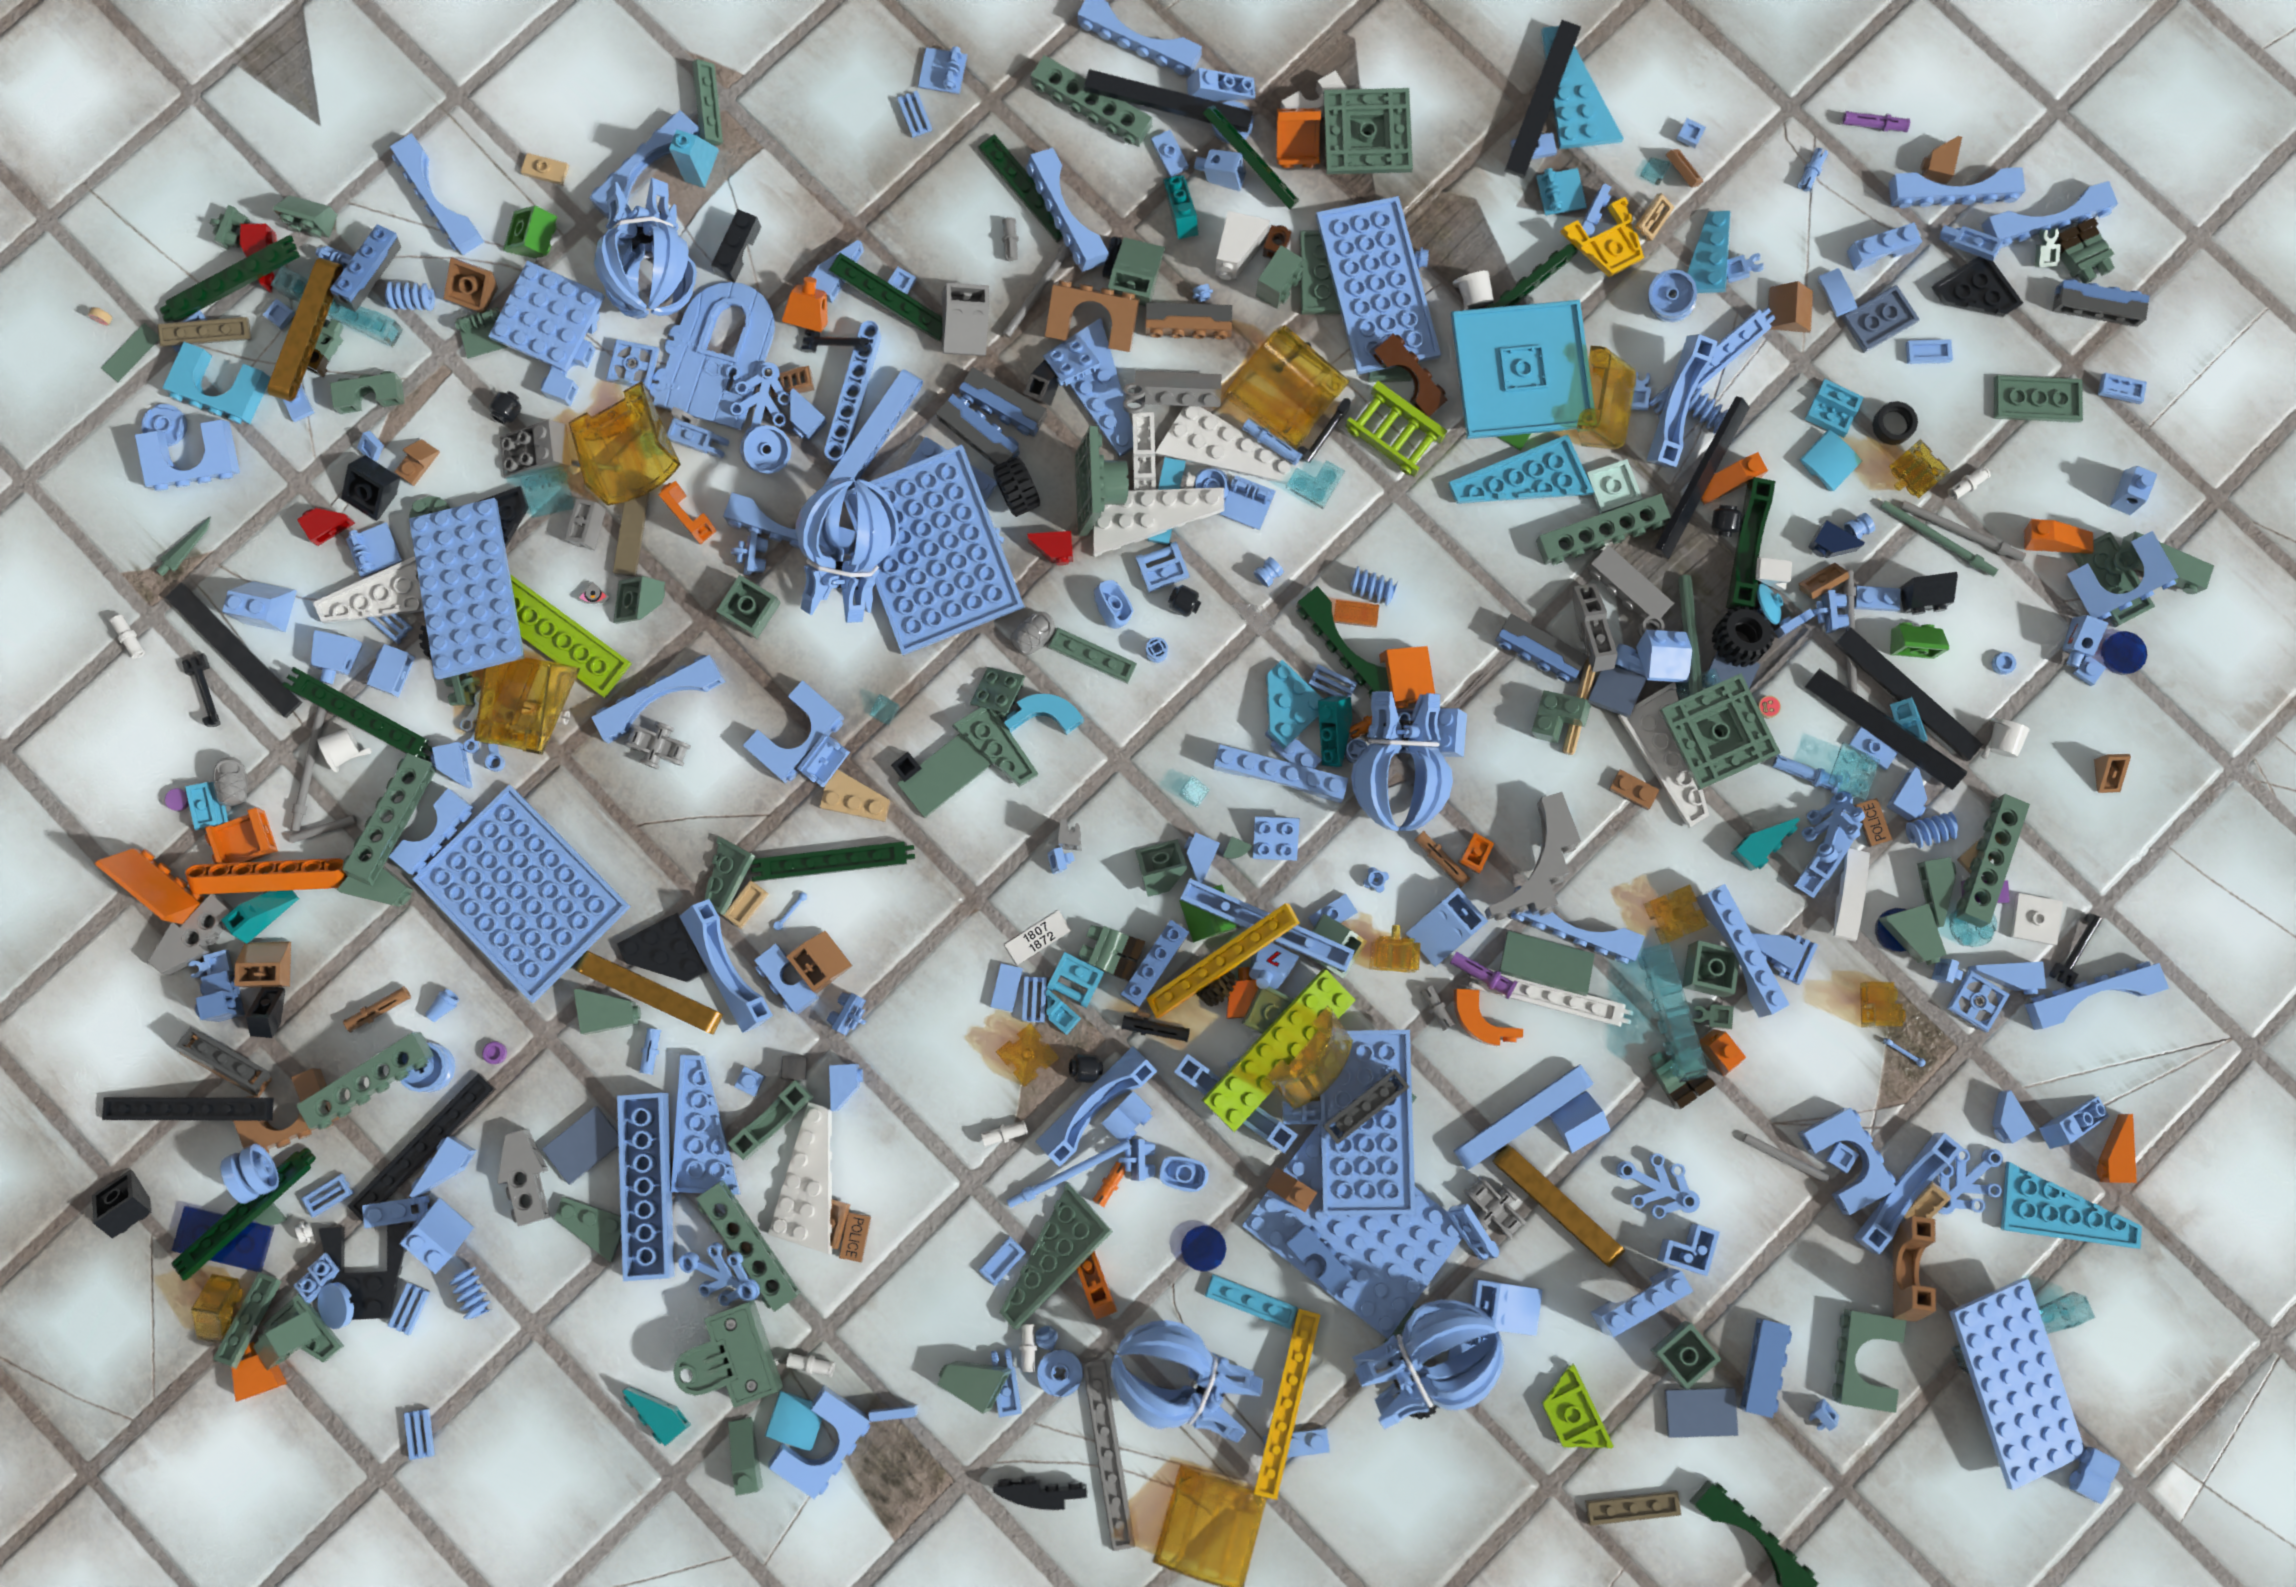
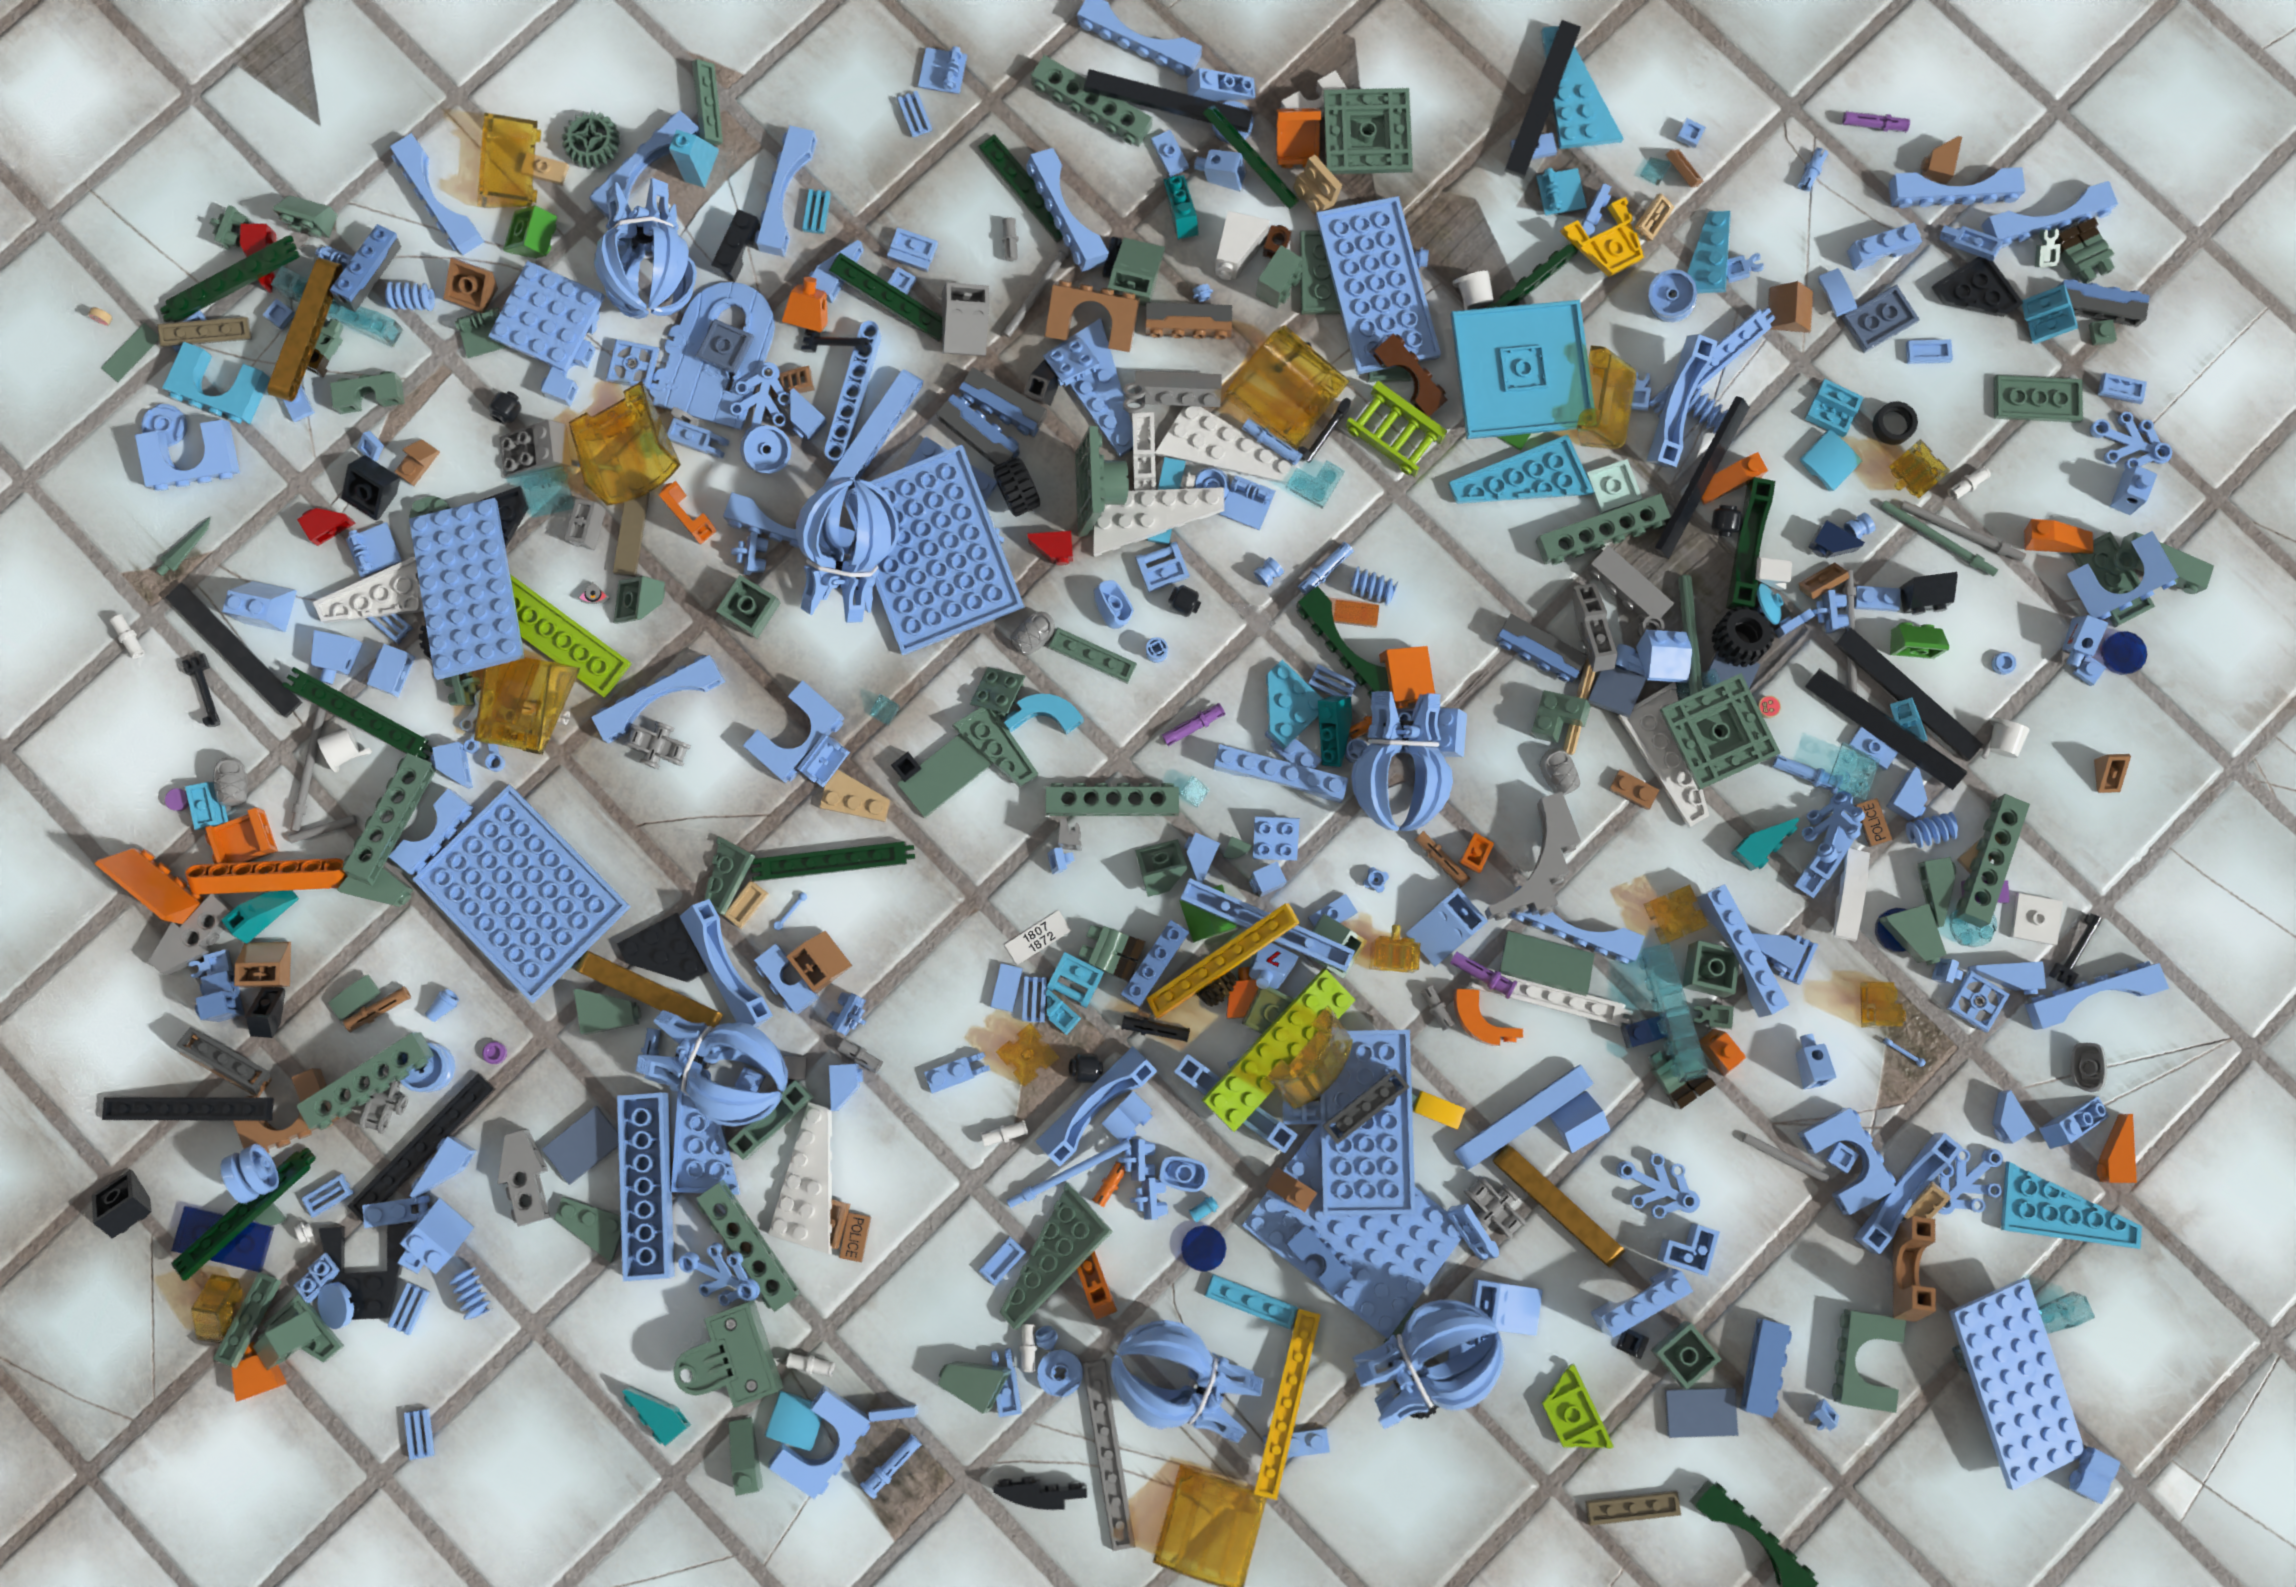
none -> sand green slope [328,975,381,1021]
none -> light grey axle [359,1066,408,1134]
none -> light blue plate [397,1249,424,1274]
none -> clear yellow windscreen [477,113,541,208]
none -> sand green gear [562,111,620,169]
none -> light blue piece [636,1010,788,1126]
none -> sand blue tile [696,319,754,375]
none -> light blue arch [755,125,817,257]
none -> medium azure tile [802,189,831,234]
none -> light grey pin [837,1039,883,1074]
none -> light blue pin [860,1434,922,1499]
none -> light blue plate [887,227,938,272]
none -> light blue hinge [924,1052,990,1094]
none -> sand green brick [1046,783,1179,816]
none -> light blue hips [1130,1178,1168,1220]
none -> medium lavender pin [1161,703,1226,747]
none -> medium azure pin [1189,1196,1219,1223]
none -> light blue brick [1249,861,1287,897]
none -> tan plate [1293,155,1342,215]
none -> light blue pin [1298,542,1354,595]
none -> yellow slope [1412,1091,1465,1130]
none -> light grey piece [1539,747,1580,795]
none -> black slope [1616,1329,1649,1359]
none -> dark blue slope [1620,1014,1670,1048]
none -> light blue torso [1796,1034,1837,1090]
none -> medium azure slope [2022,284,2078,344]
none -> light grey piece [2071,1043,2107,1092]
none -> sand green plate [2088,320,2117,346]
none -> light blue plant [2090,412,2172,470]

